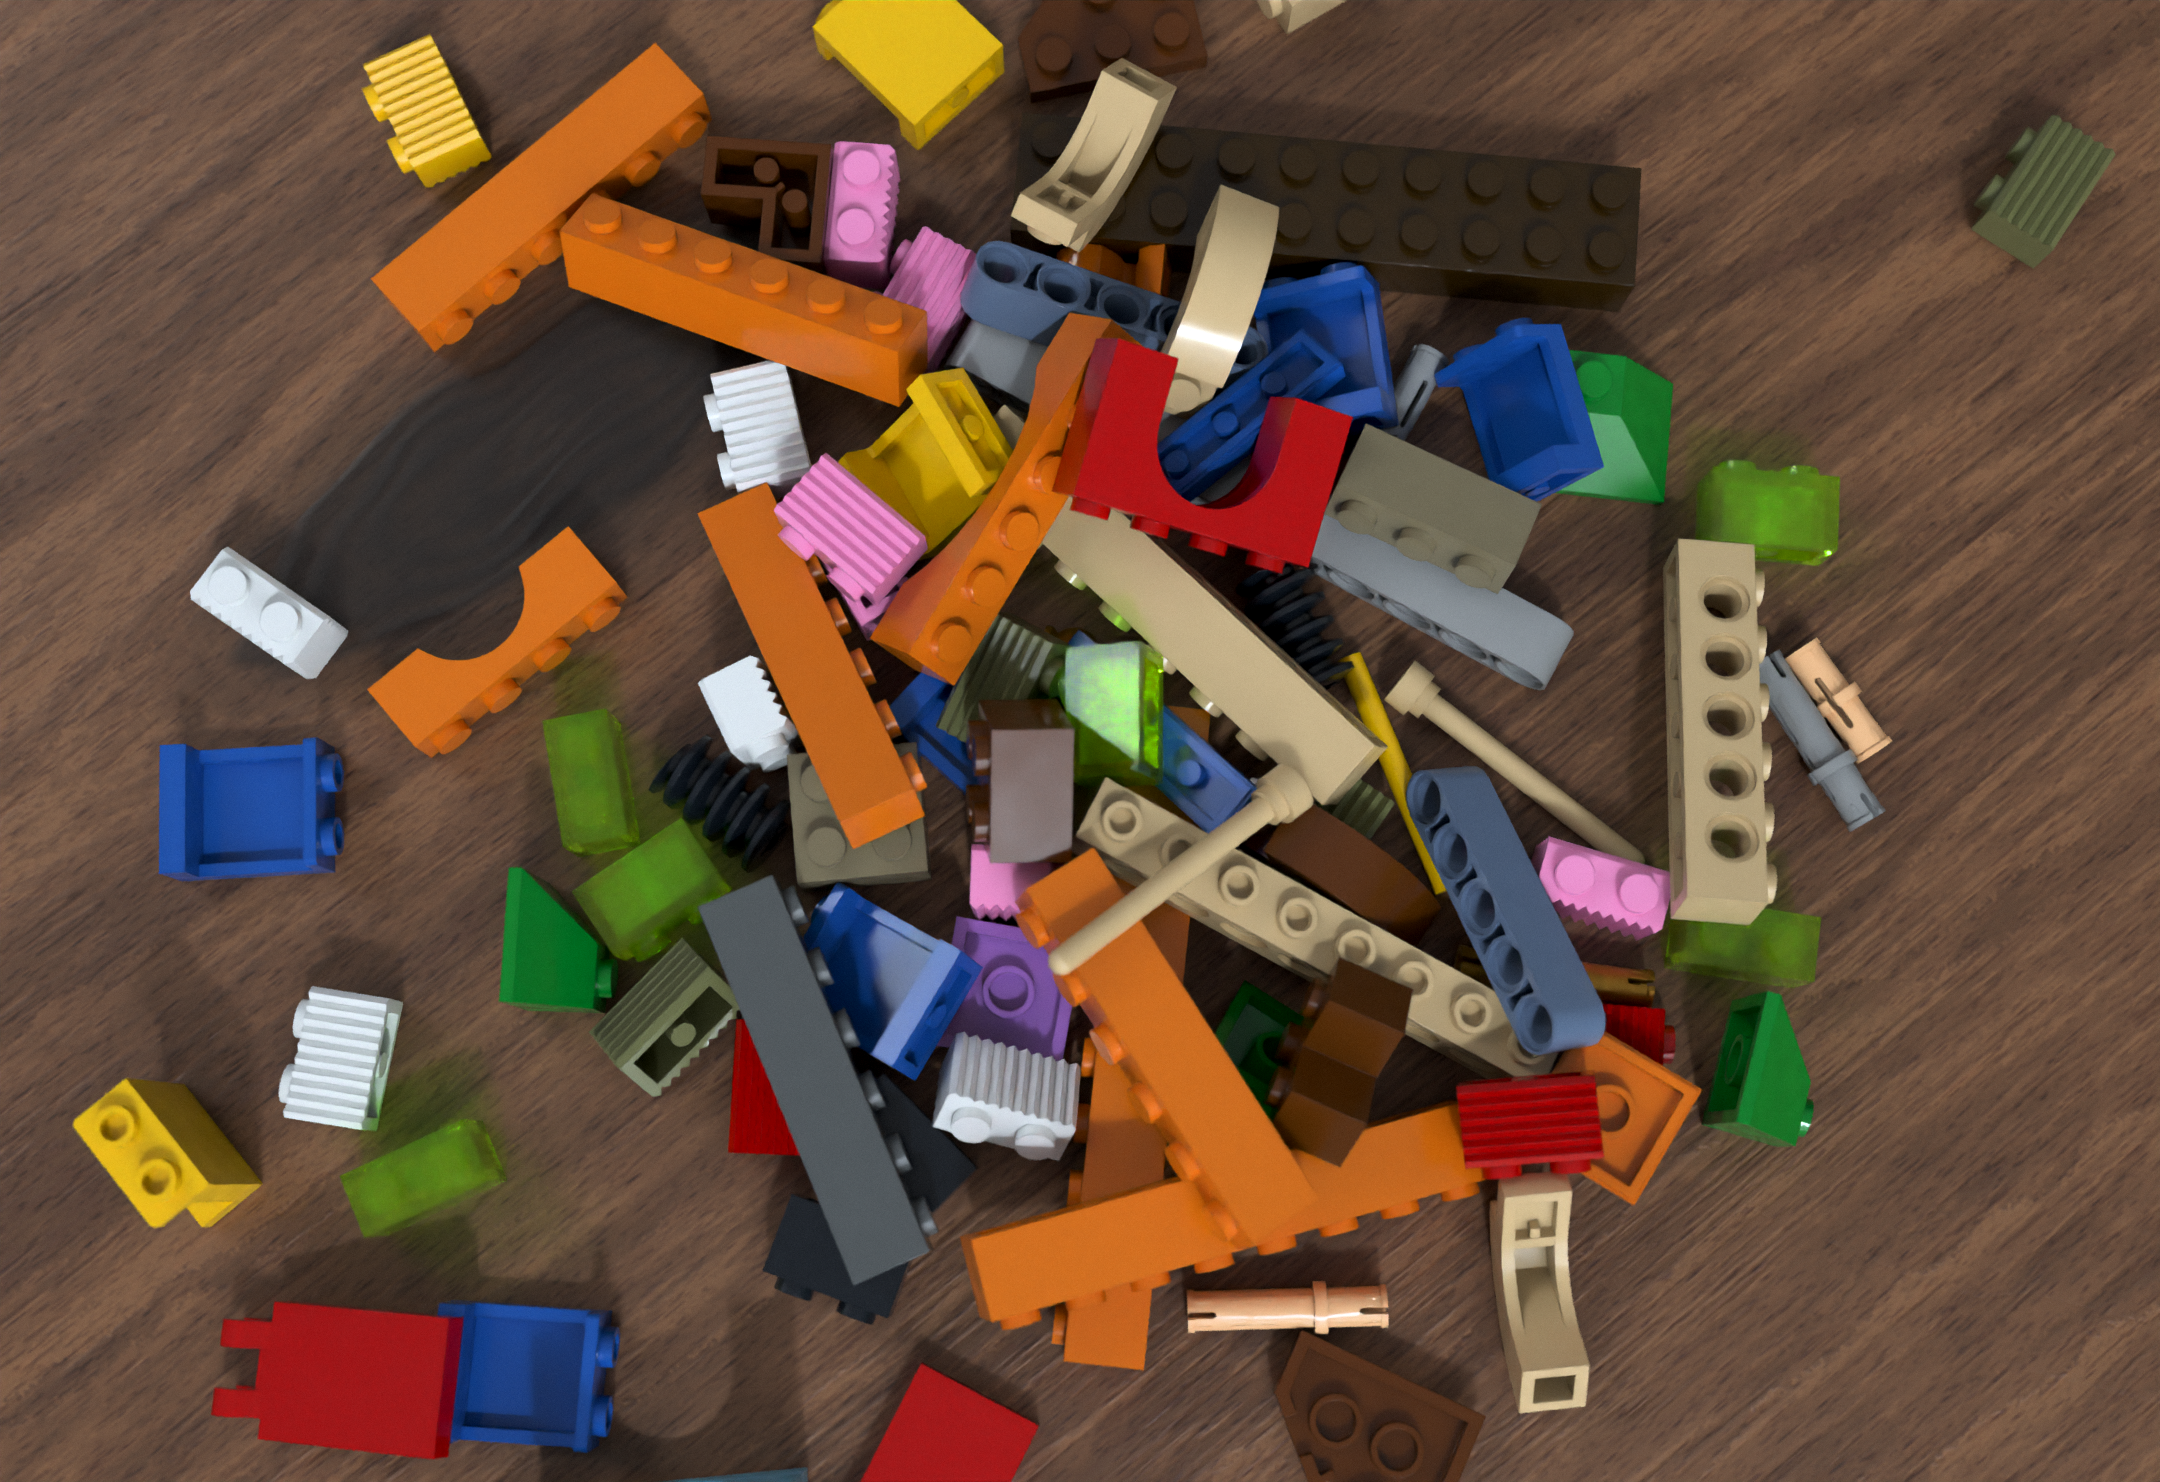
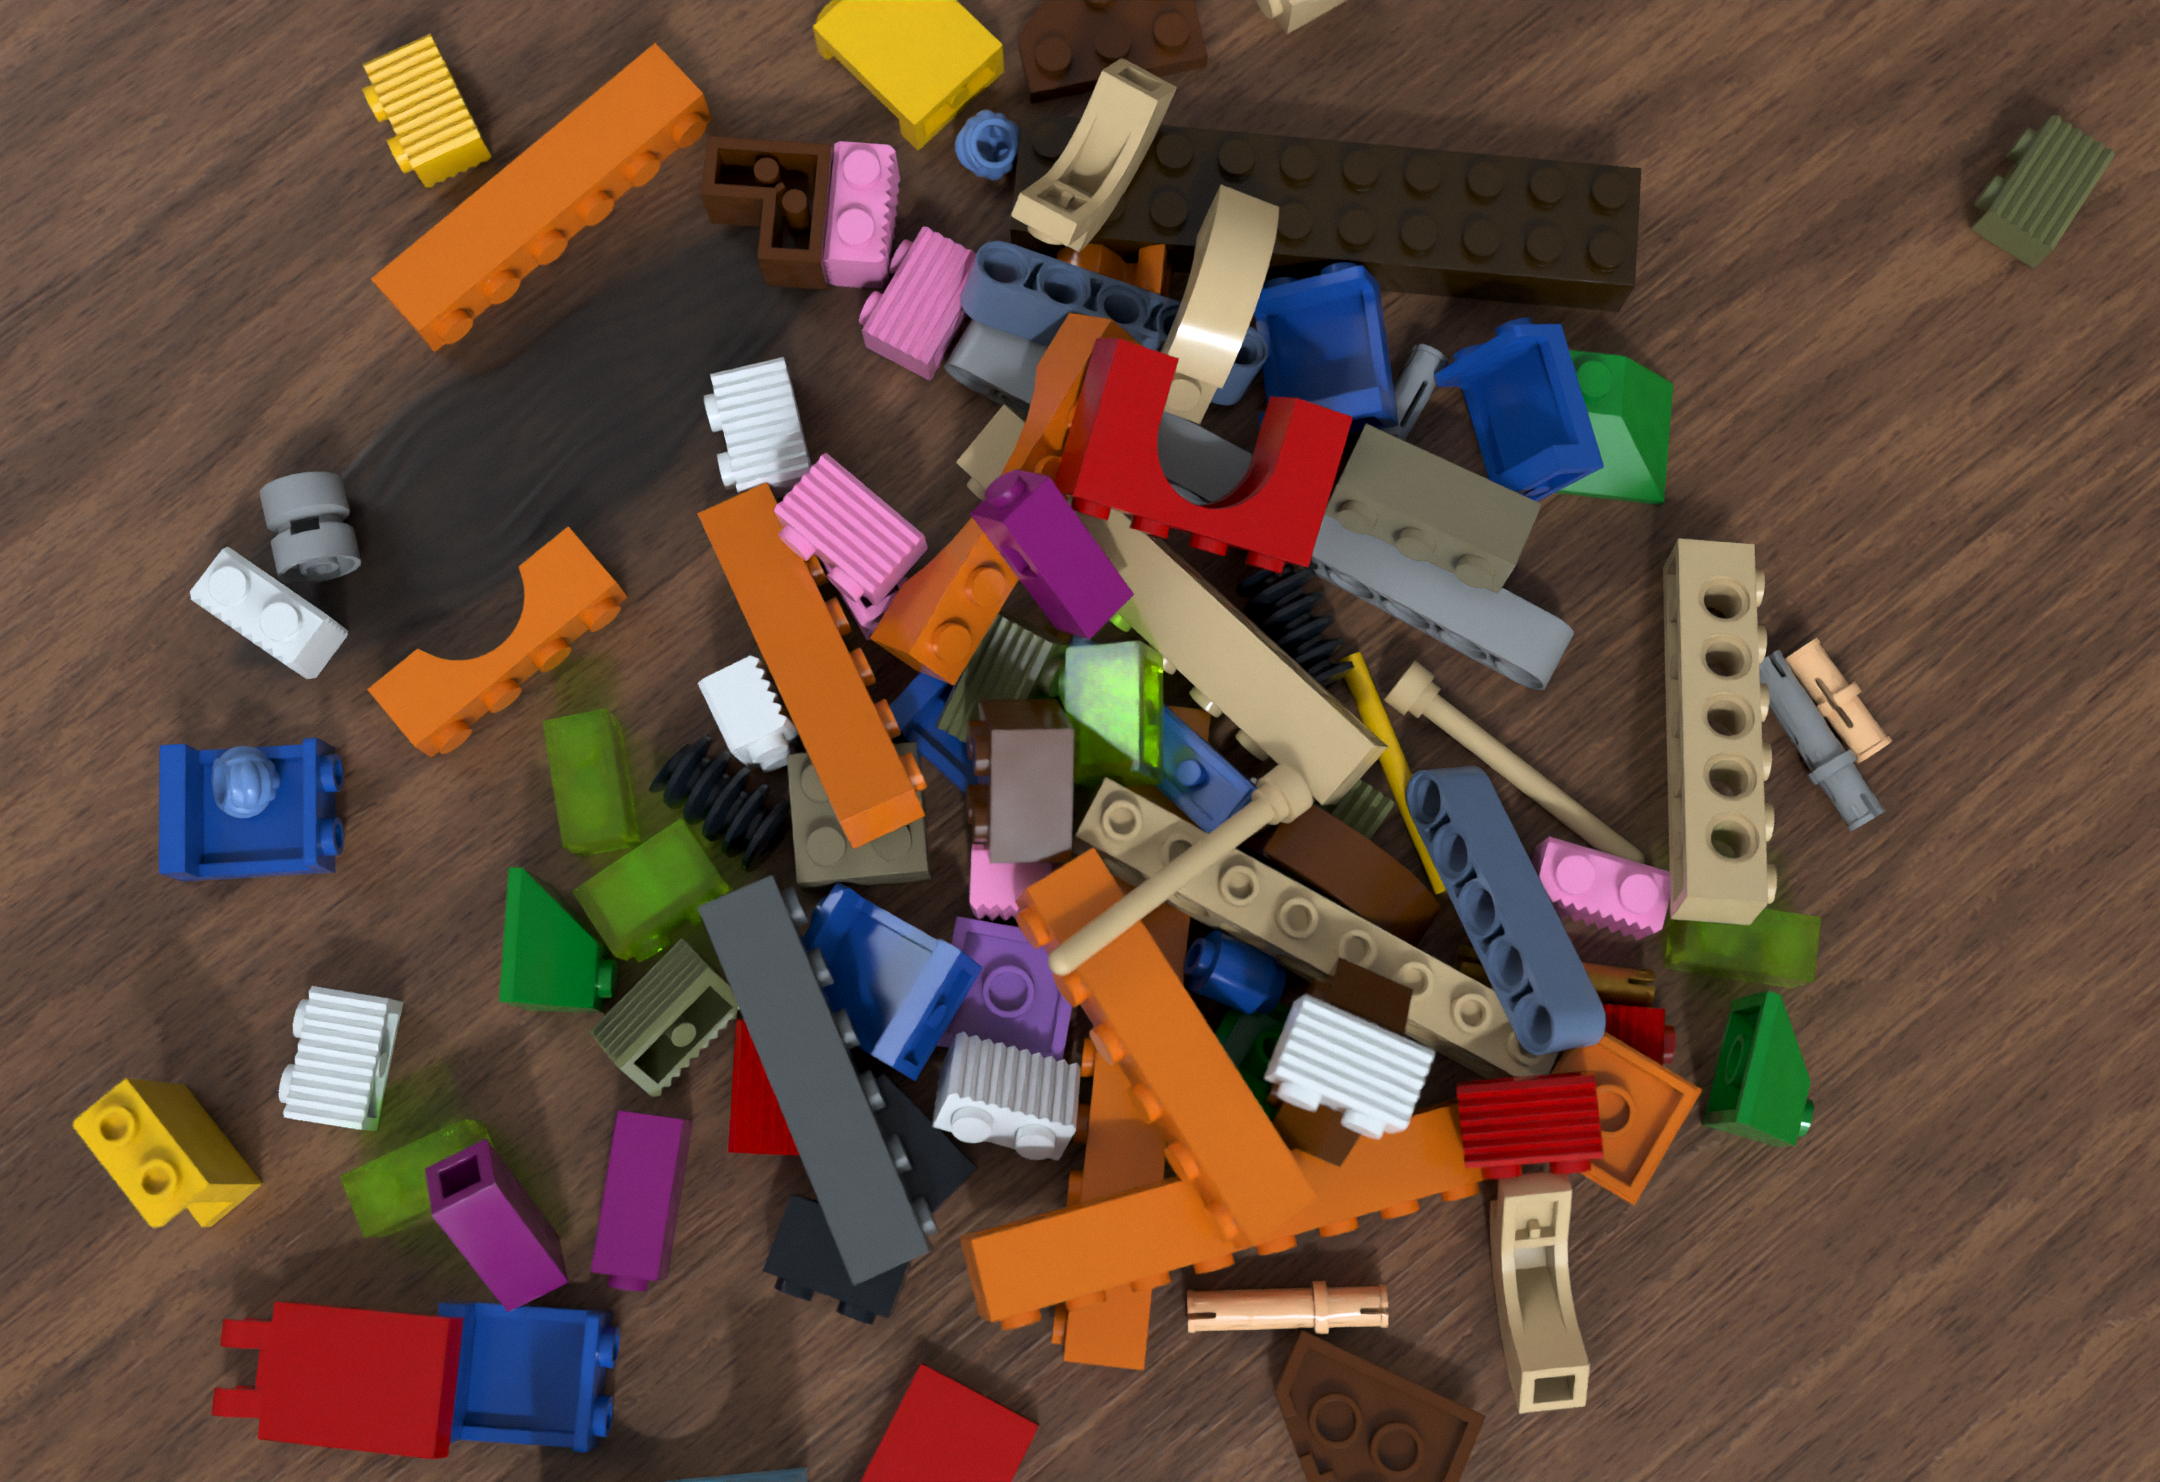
orange brick [559,193,928,407] -> none
yellow panel [838,367,1013,561] -> none
blue tile [1157,328,1346,502] -> none
clear neon green brick [1695,460,1840,566] -> none
none -> medium blue piece [211,746,281,818]
none -> light grey wheel [259,472,361,584]
none -> magenta brick [425,1138,569,1312]
none -> magenta brick [591,1110,693,1292]
none -> medium blue piece [955,110,1021,180]
none -> magenta brick [970,469,1134,640]
none -> blue brick [1184,930,1286,1015]
none -> white brick [1264,995,1435,1139]

